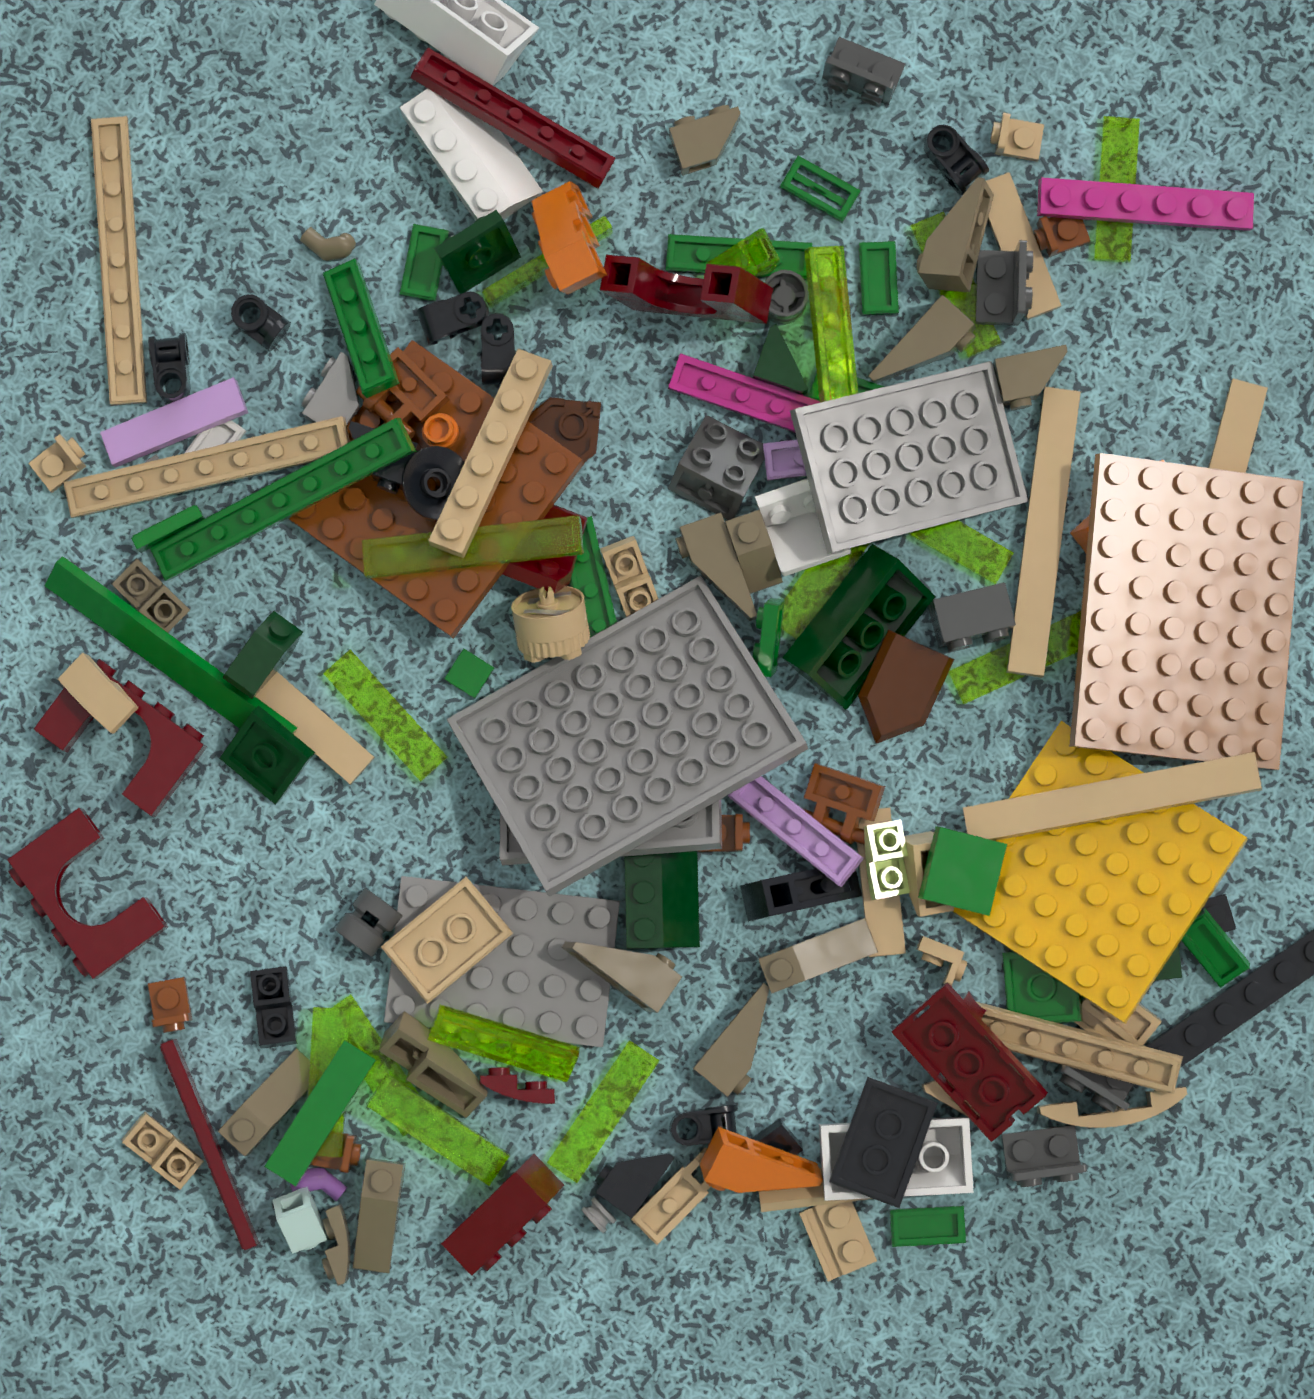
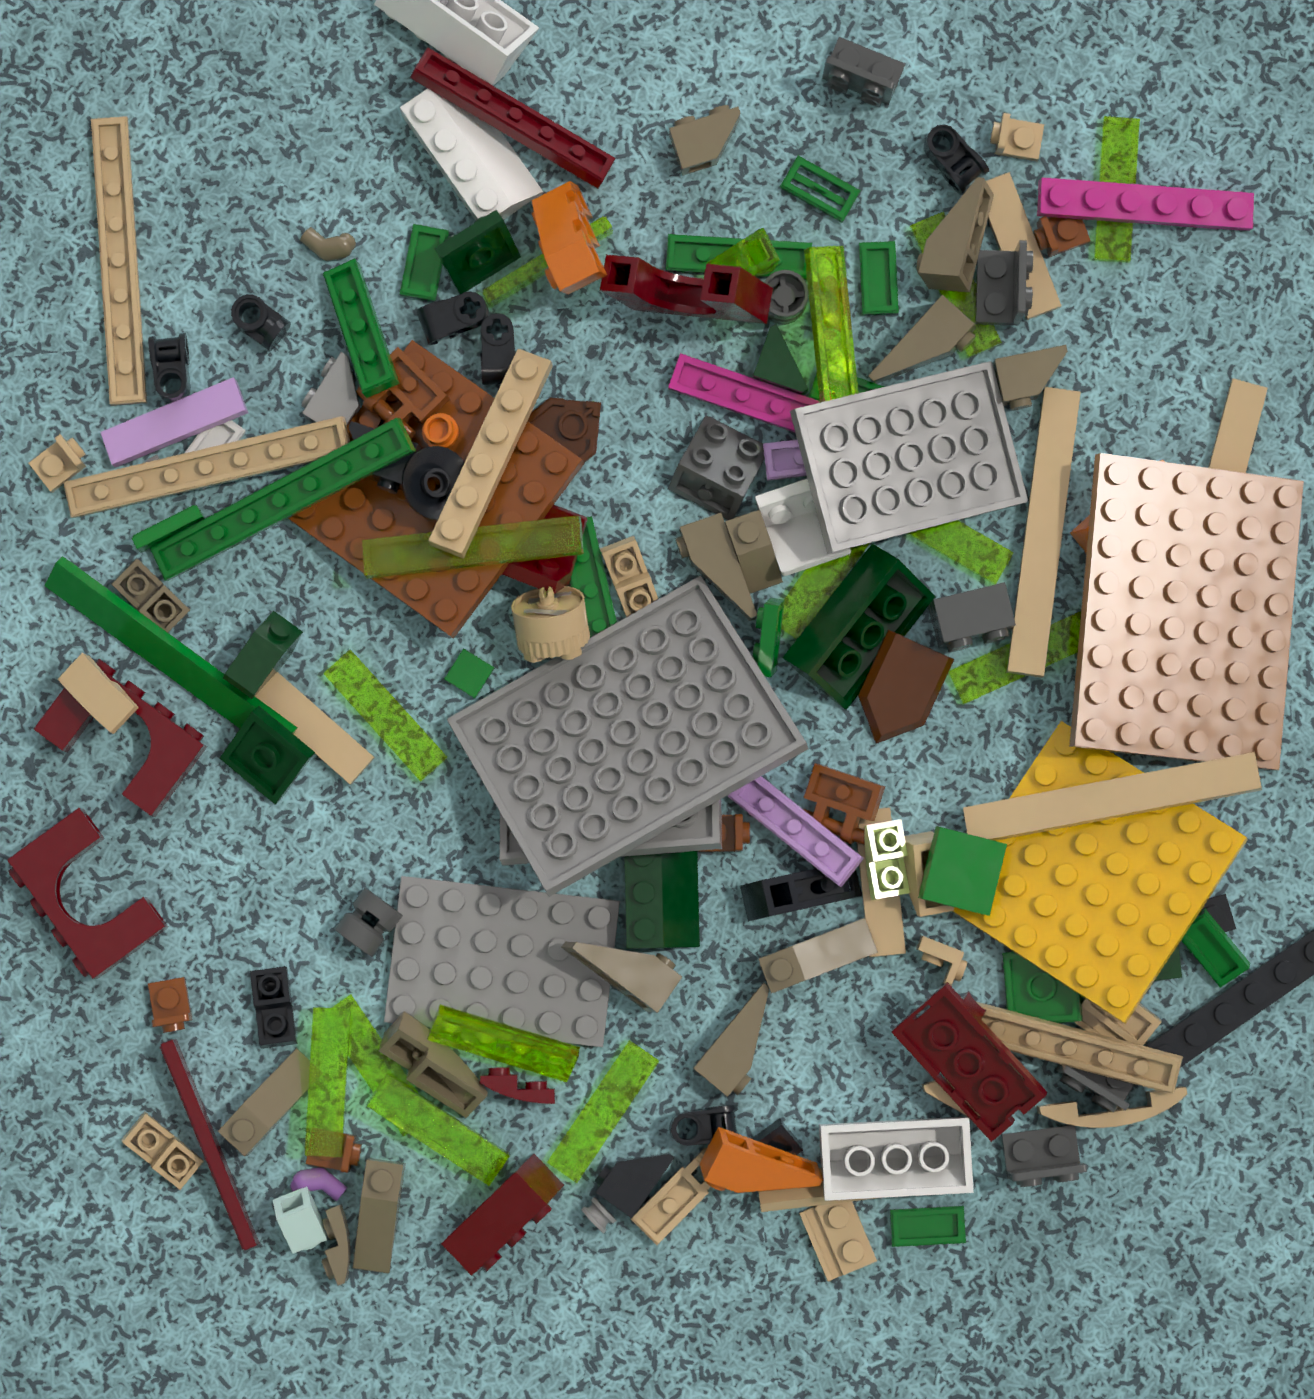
green tile [264,1040,377,1187] -> none
tan tile [381,876,513,1004] -> none
black tile [829,1077,938,1208] -> none

